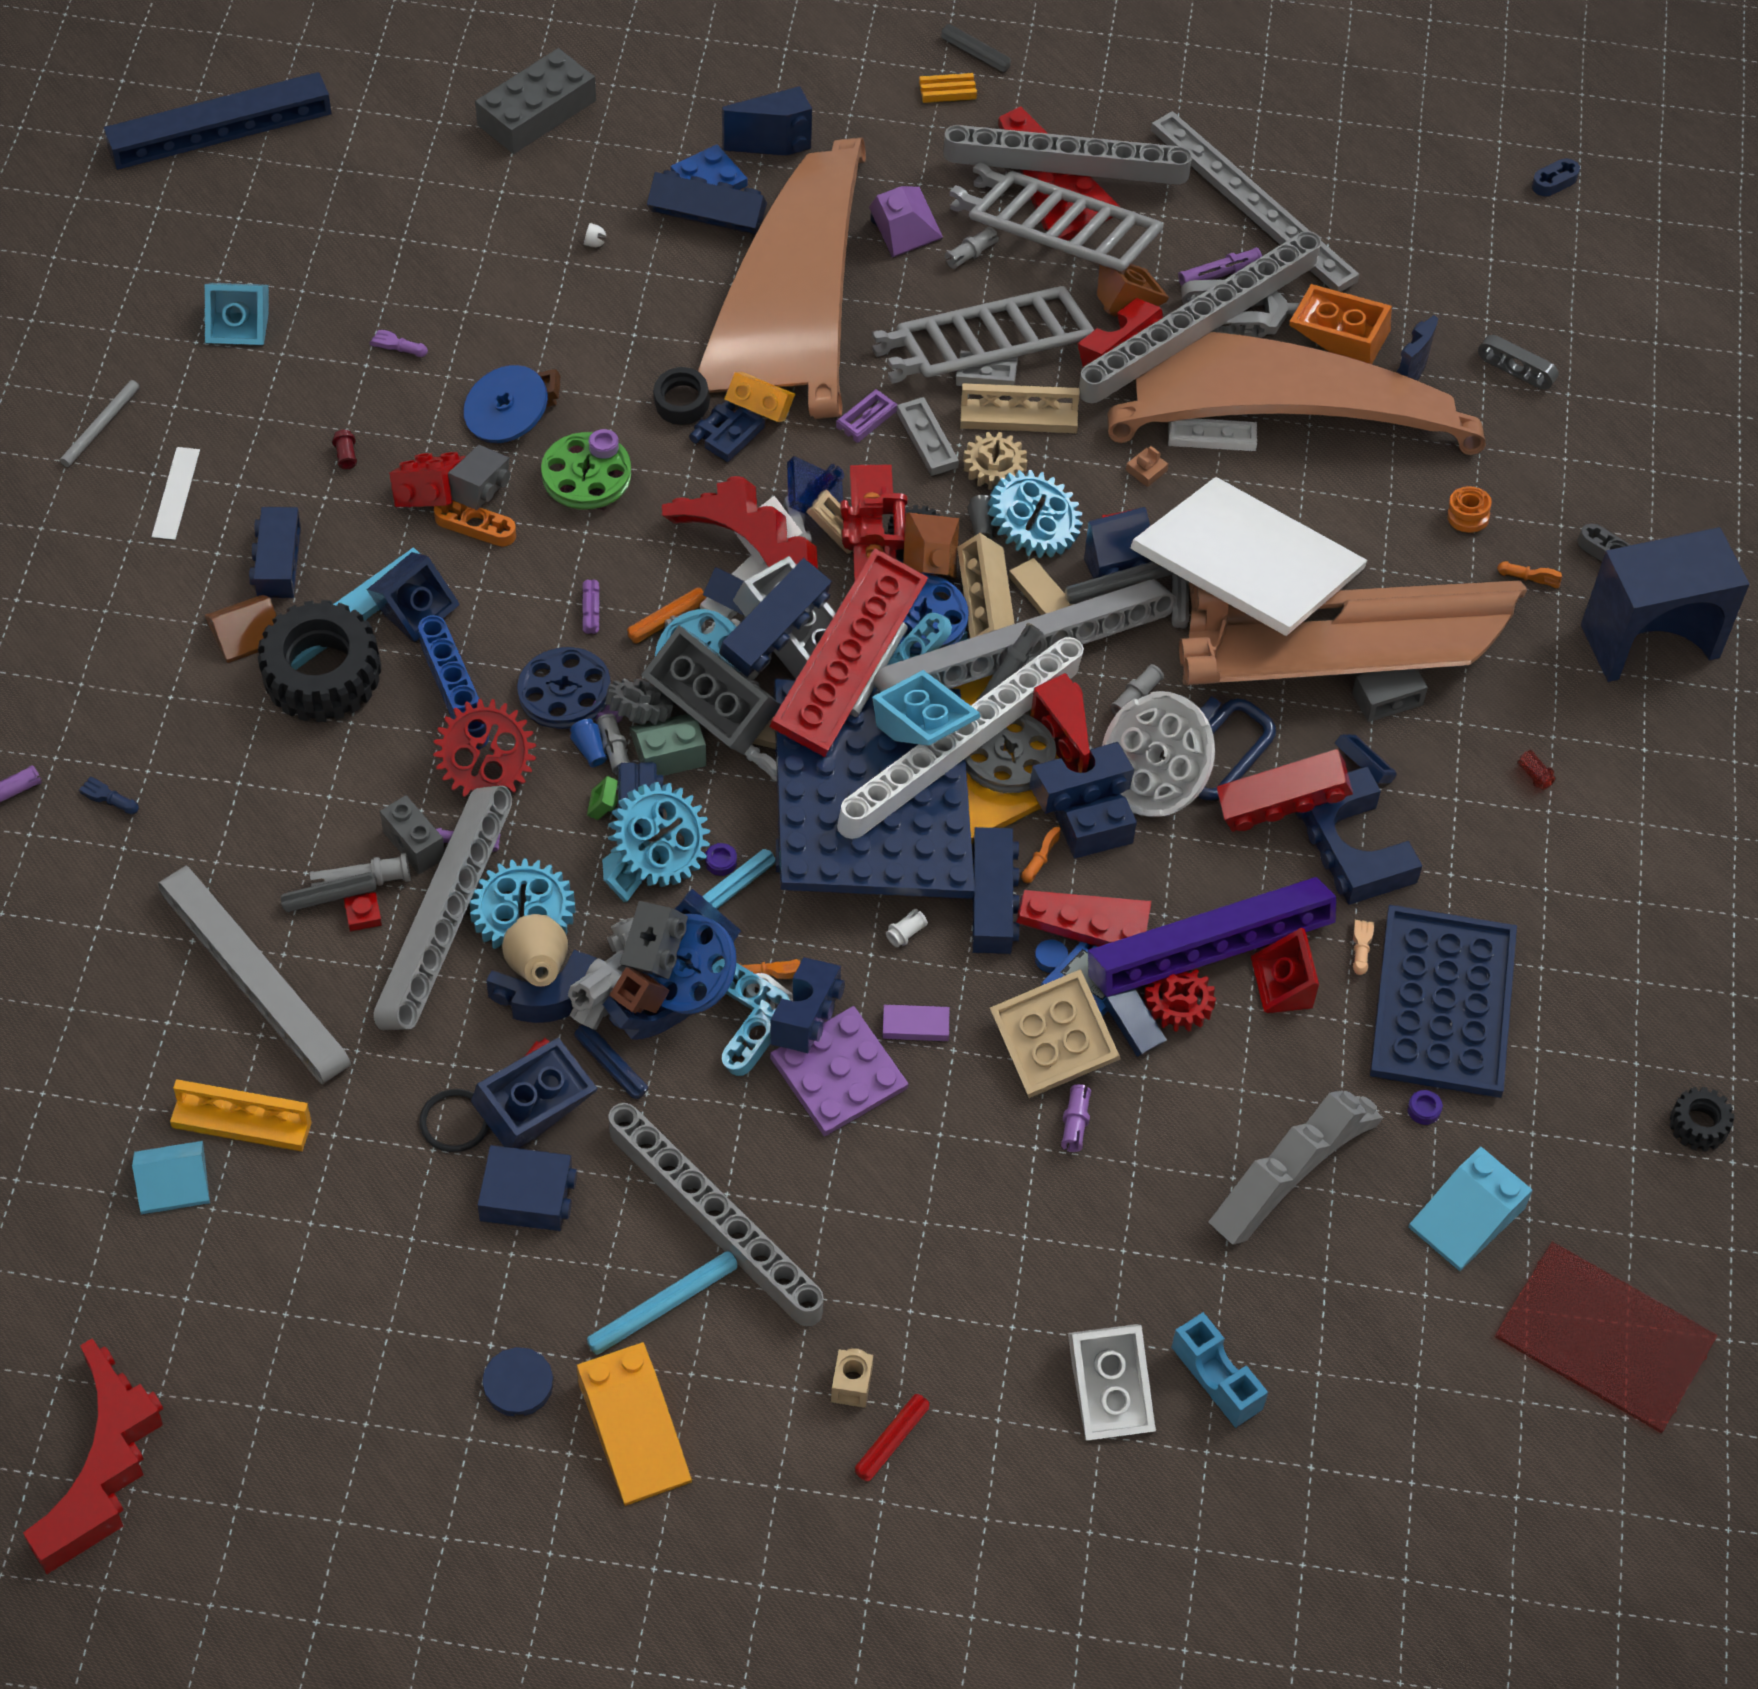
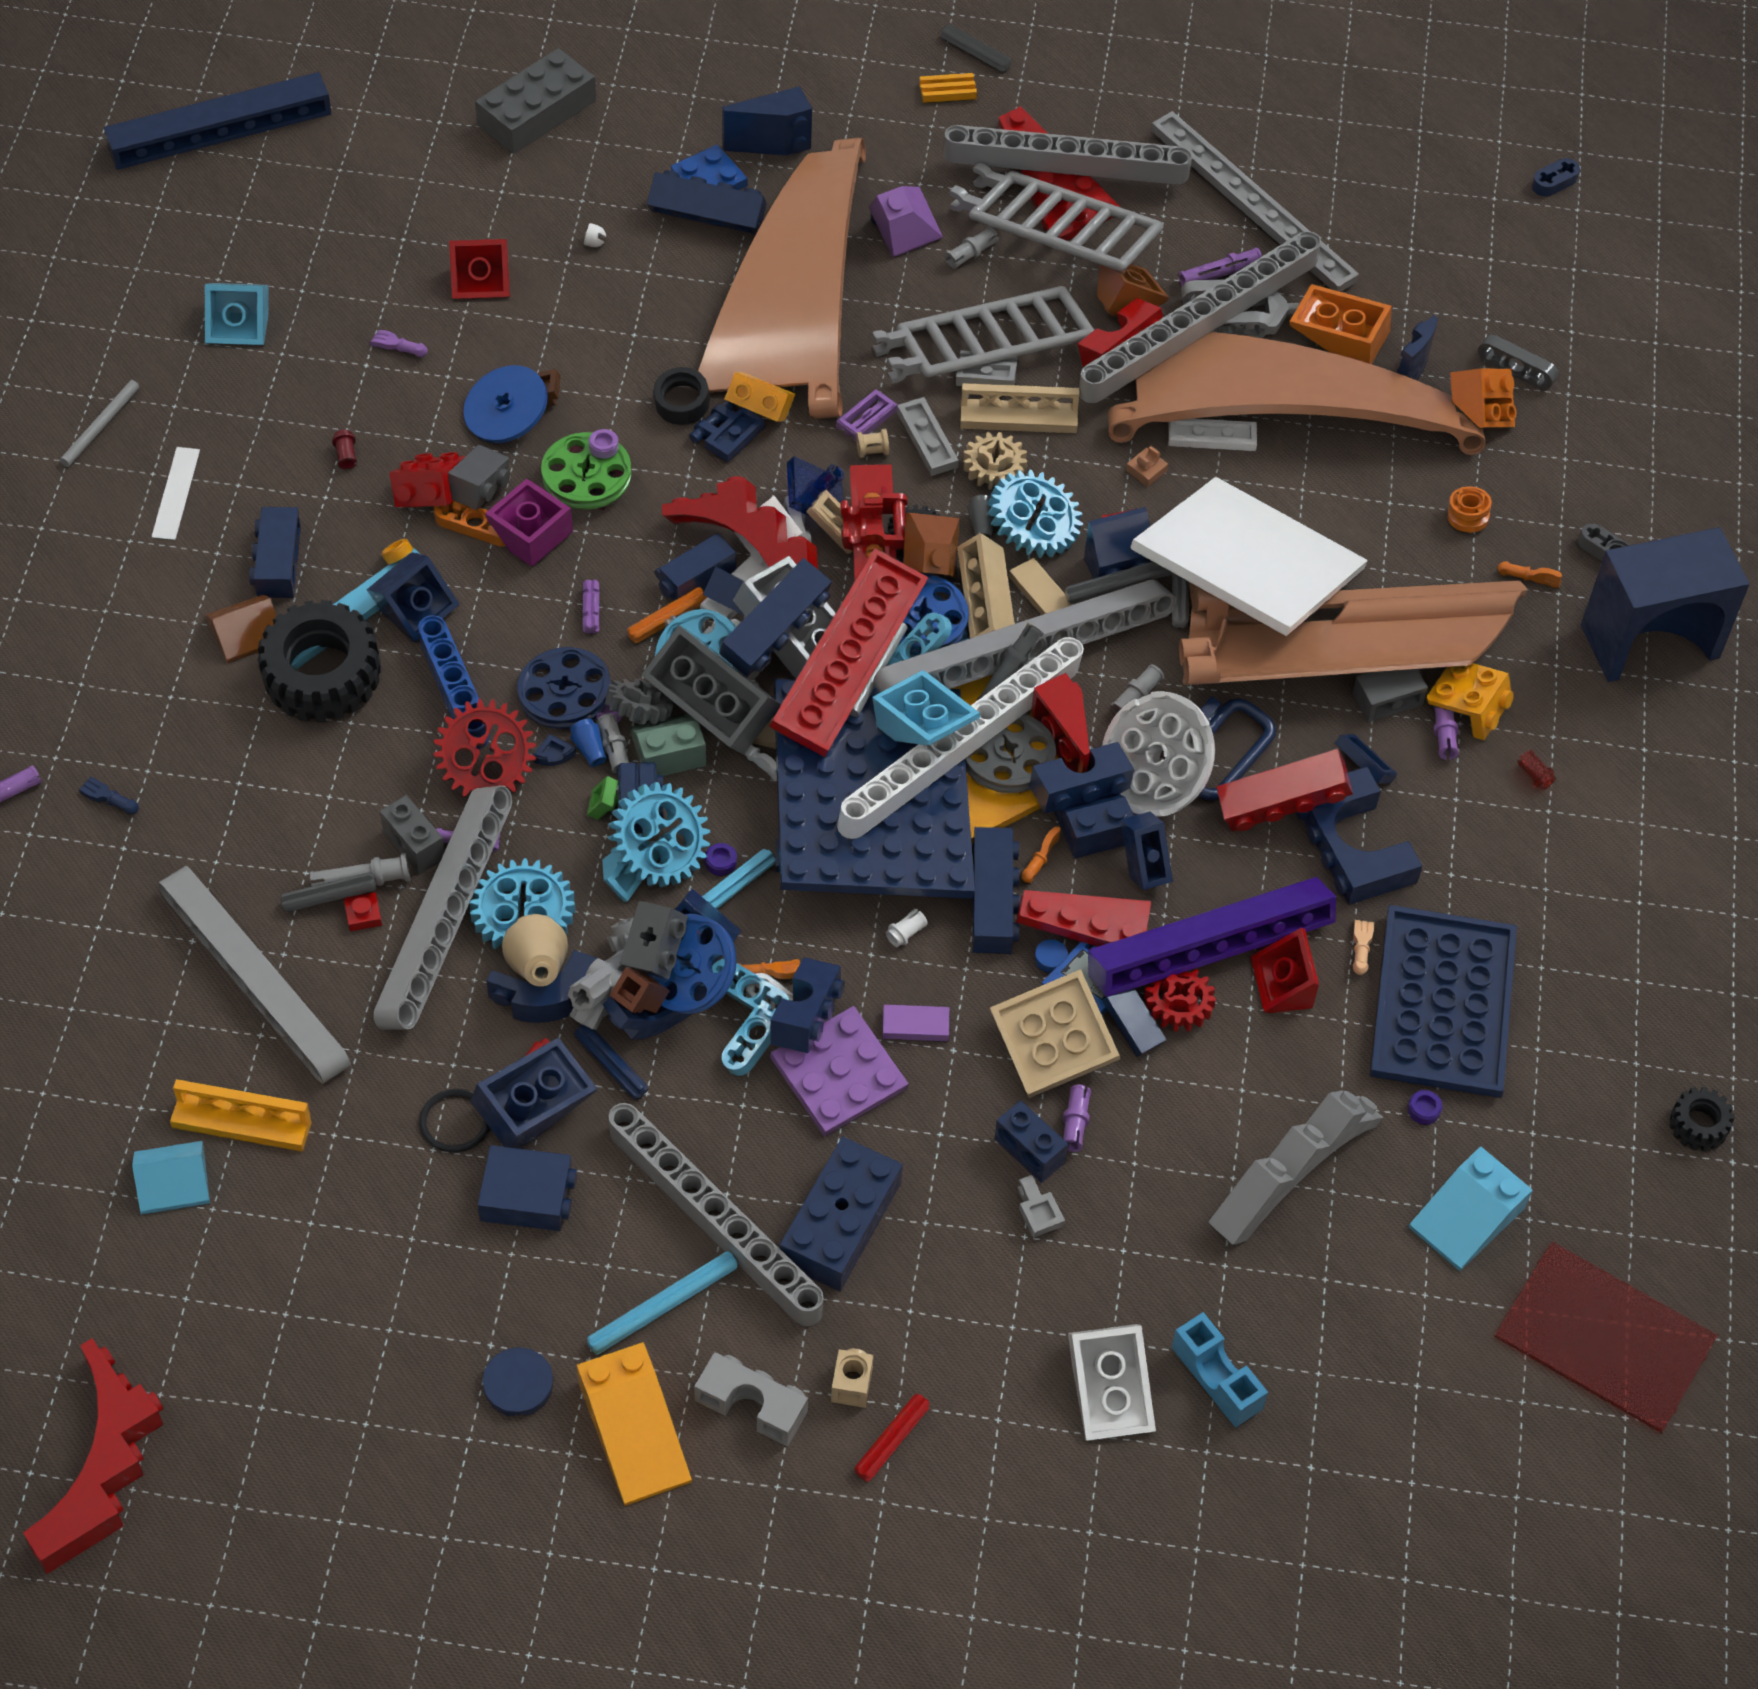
none -> light orange tile [381,539,413,564]
none -> red slope [449,239,510,299]
none -> magenta slope [485,479,573,567]
none -> dark blue tile [533,734,576,766]
none -> dark blue brick [654,533,736,601]
none -> light grey arch [694,1352,808,1447]
none -> dark blue brick [780,1136,903,1292]
none -> tan bush [856,429,889,458]
none -> dark blue brick [994,1100,1068,1183]
none -> light grey plate [1017,1175,1065,1238]
none -> dark blue brick [1120,812,1173,890]
none -> light orange bracket [1427,663,1514,740]
none -> medium lavender pin [1433,706,1459,760]
none -> orange slope [1450,368,1516,428]

